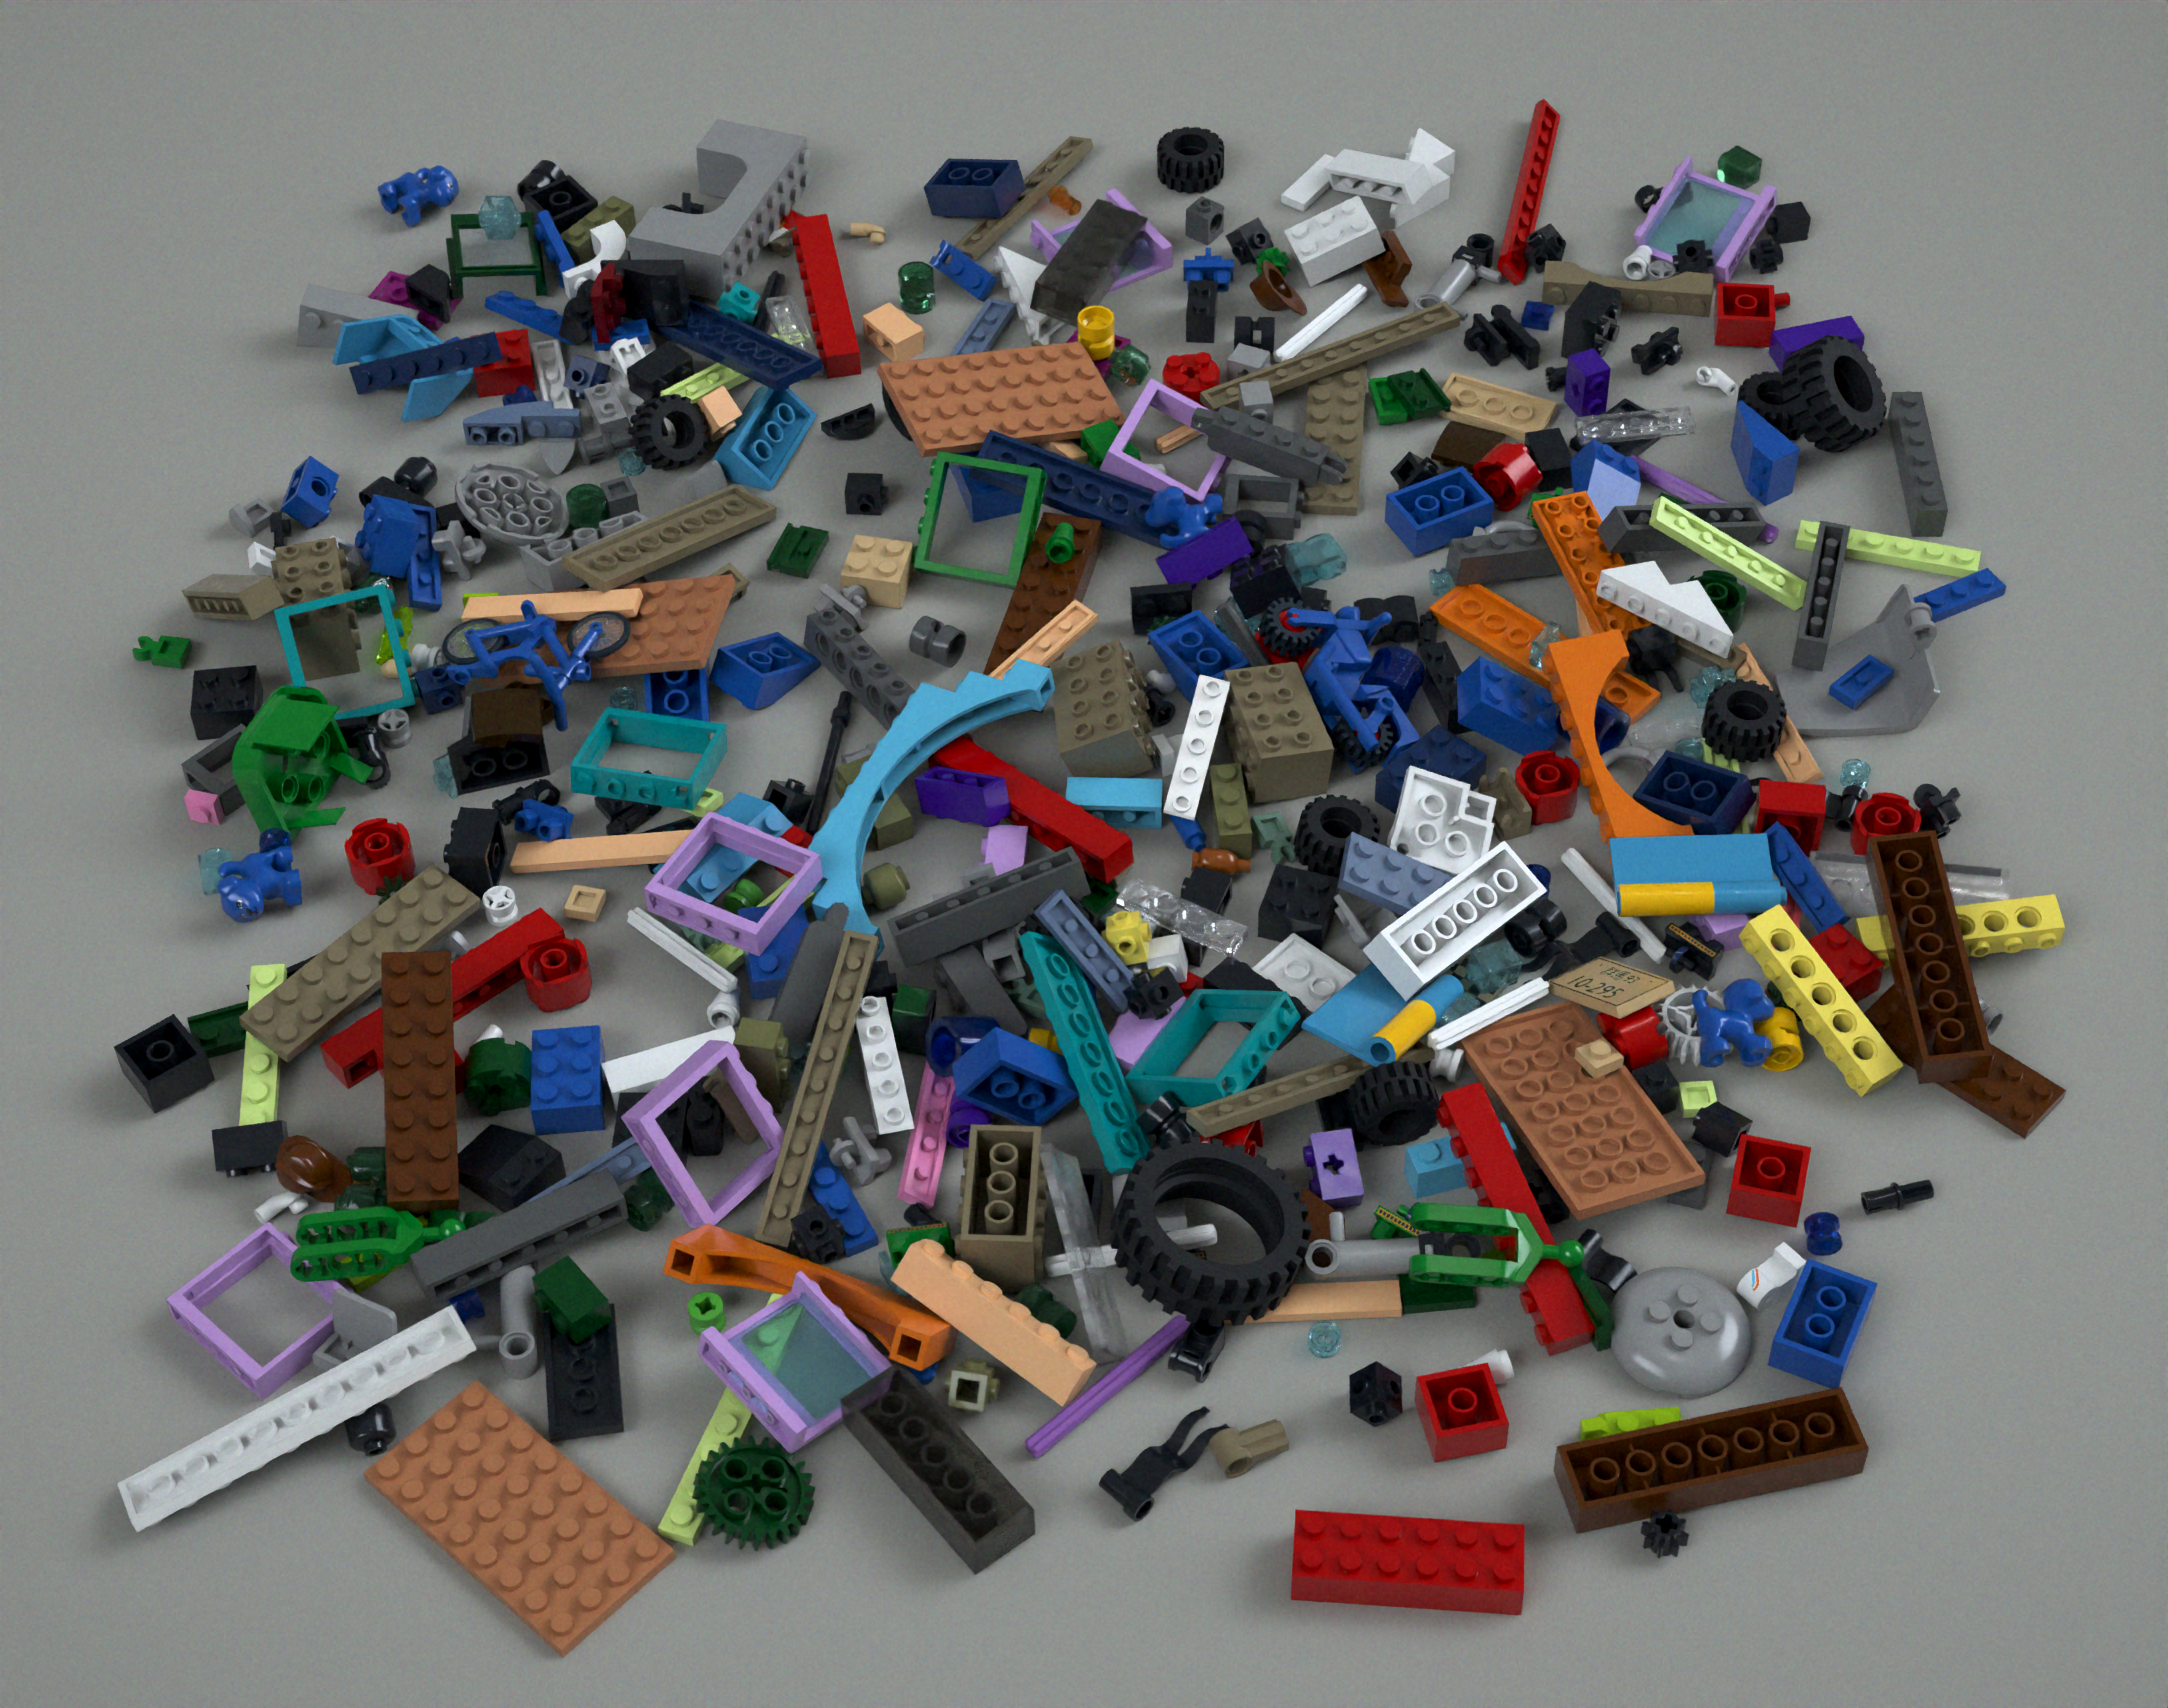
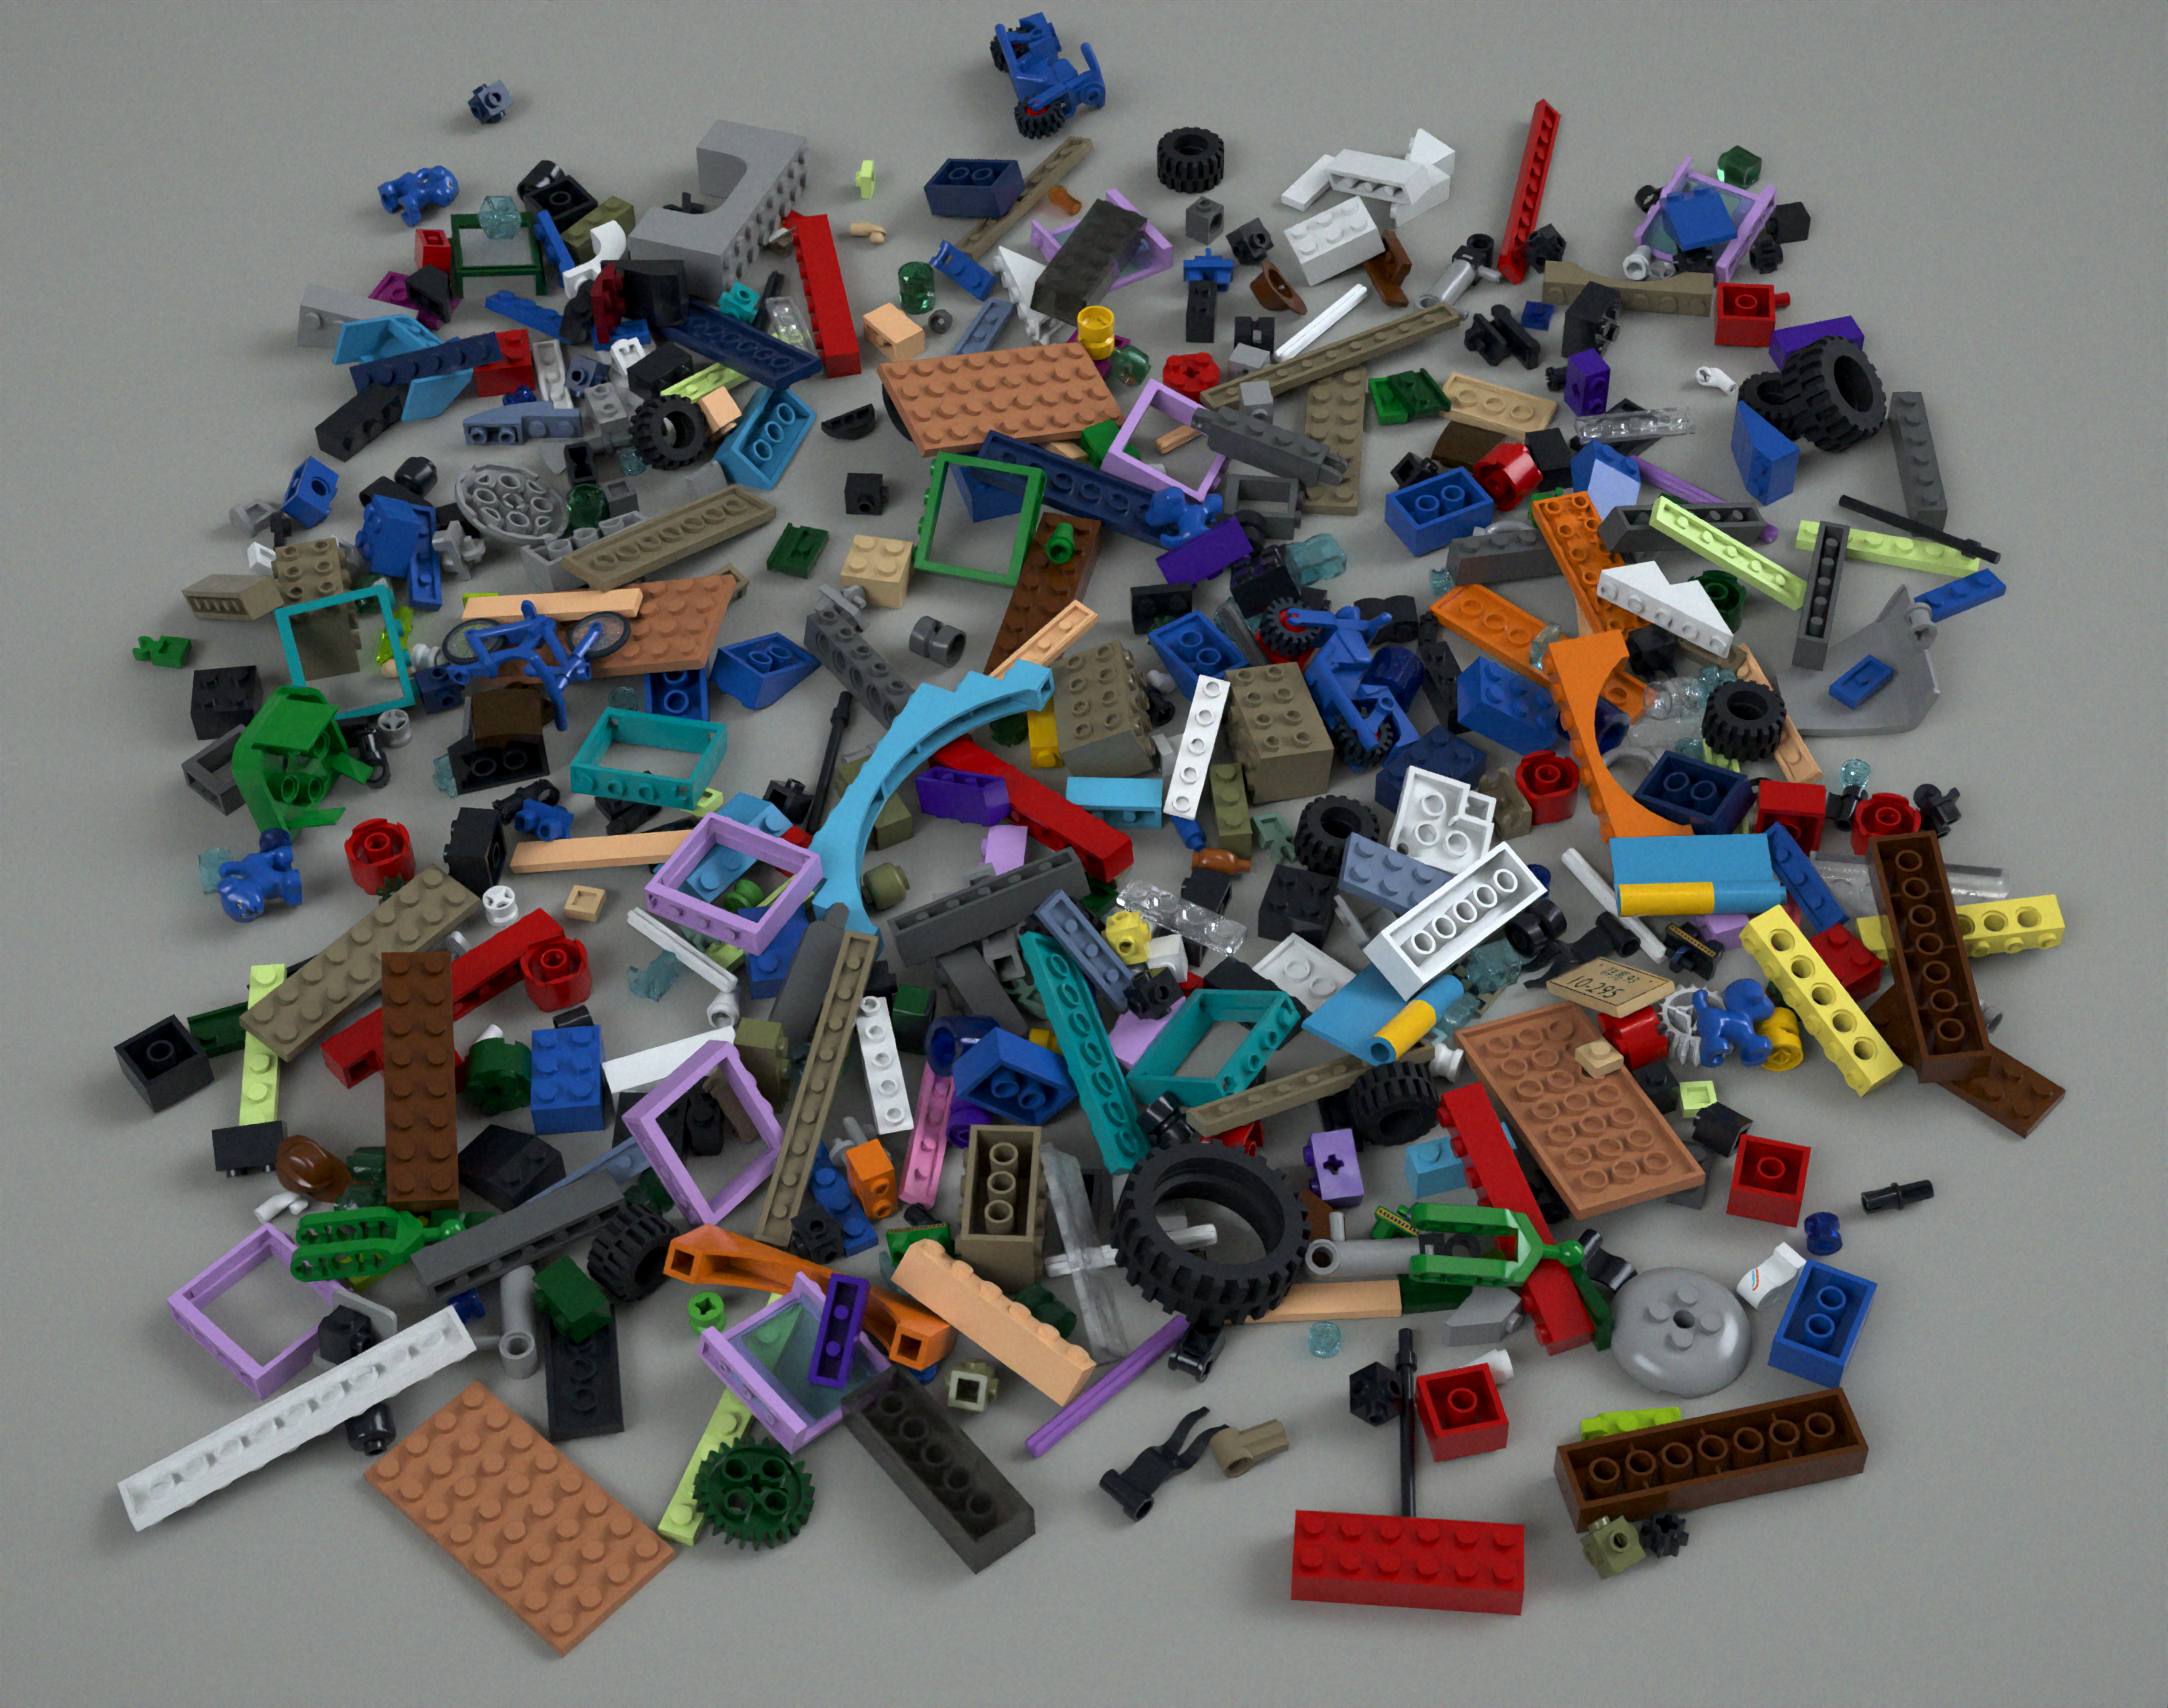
bright pink plate [184,789,225,825] -> none
green gear [1255,247,1290,277] -> none
white axle [1427,977,1550,1052] -> none
black hips [1631,326,1683,375] -> none
none -> black brick [315,381,403,462]
none -> black brick [317,1305,373,1365]
none -> red brick [414,229,451,278]
none -> dark blue brick [467,80,515,124]
none -> black beam [552,1005,594,1028]
none -> black brick [563,441,602,509]
none -> black tyre [587,1204,681,1303]
none -> clear light blue bracket [626,949,679,1002]
none -> dark purple brick [807,1273,871,1393]
none -> orange brick [845,1138,898,1222]
none -> yellowish green plate [856,160,875,199]
none -> dark grey hinge [928,309,953,334]
none -> clear green gear [989,713,1028,747]
none -> blue piece [990,12,1106,139]
none -> yellow brick [1026,694,1063,769]
none -> black bar [1395,1328,1417,1517]
none -> light grey slope [1443,1286,1523,1347]
none -> olive brick [1579,1515,1646,1580]
none -> clear wheel [1643,676,1703,721]
none -> blue slope [1659,184,1738,251]
none -> black bar [1839,495,2001,565]

